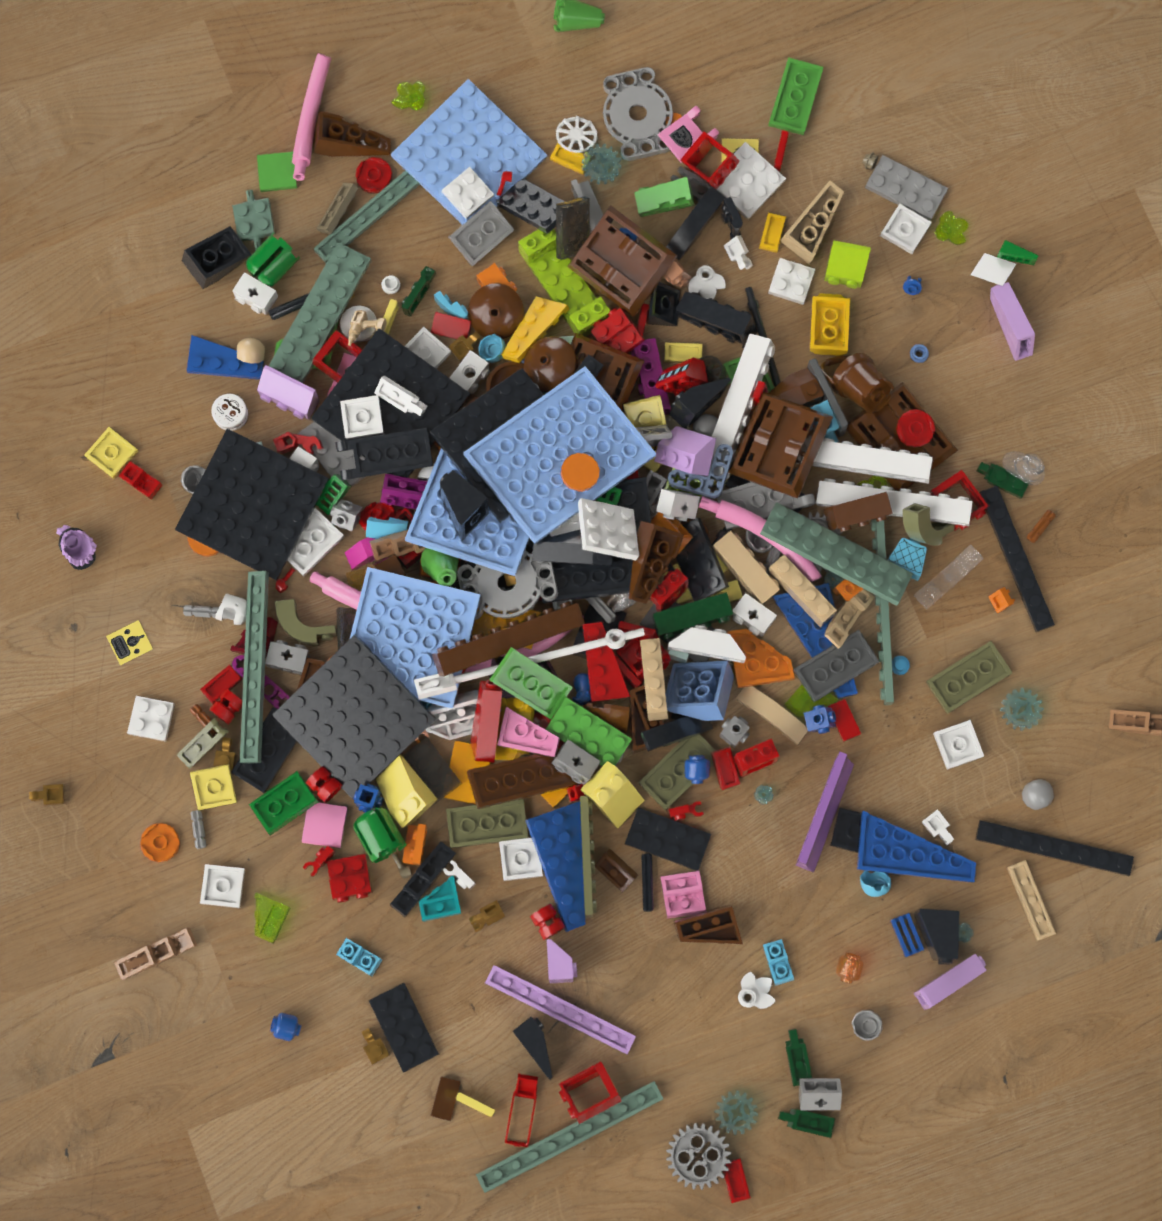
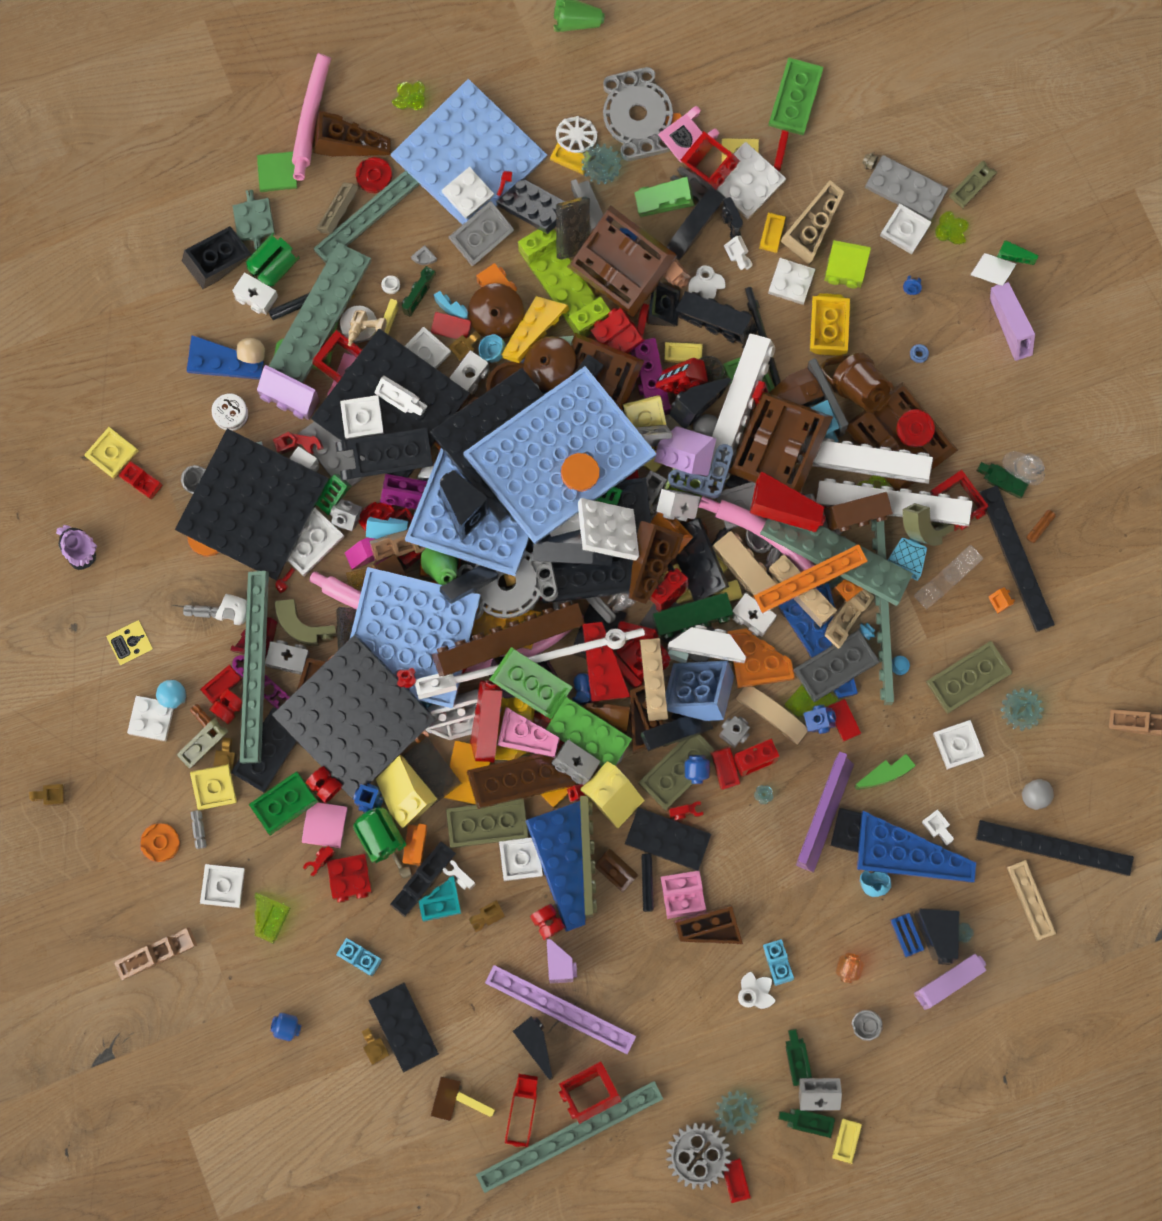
none -> medium azure hair [156,680,186,709]
none -> red plate [397,668,416,688]
none -> light grey tile [411,245,437,265]
none -> black tile [439,565,498,604]
none -> red slope [750,472,825,532]
none -> orange plate [754,544,868,614]
none -> light yellow tile [832,1119,862,1164]
none -> bright green slope [854,754,916,790]
none -> dark azure plate [858,623,876,640]
none -> olive plate [949,160,997,209]

